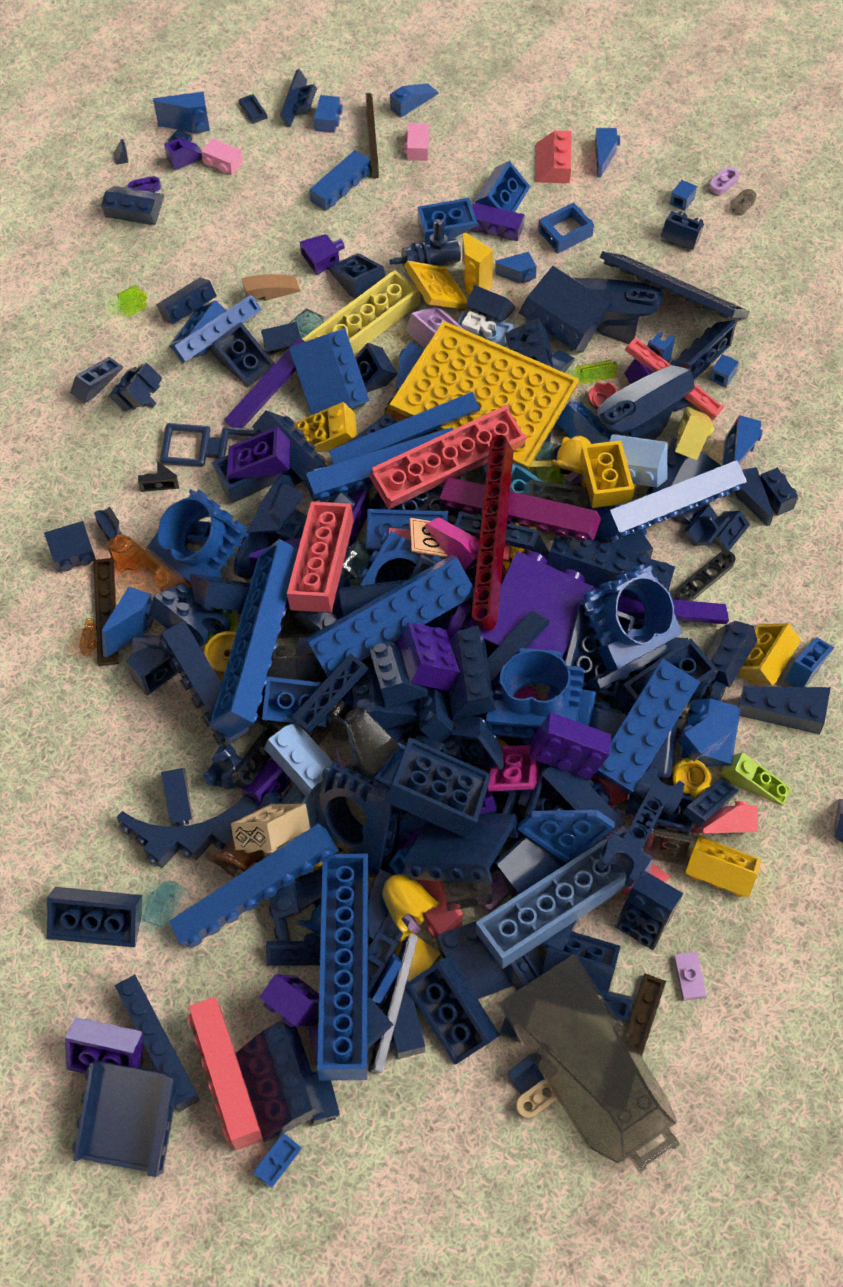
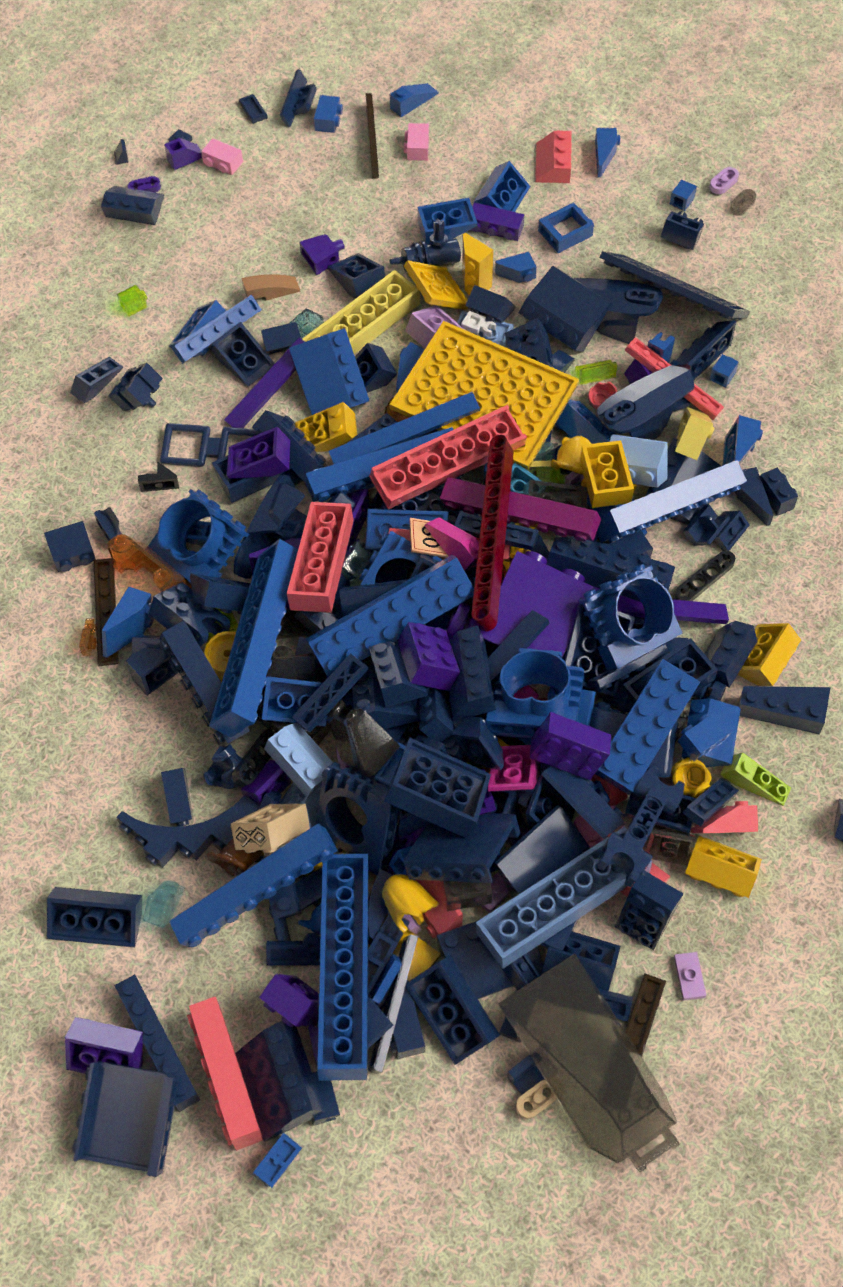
blue slope [153,91,210,133] -> none
dark blue brick [156,277,217,324] -> none
blue brick [309,150,371,211] -> none
blue plate [518,810,615,863] -> none
blue slope [784,637,835,687] -> none

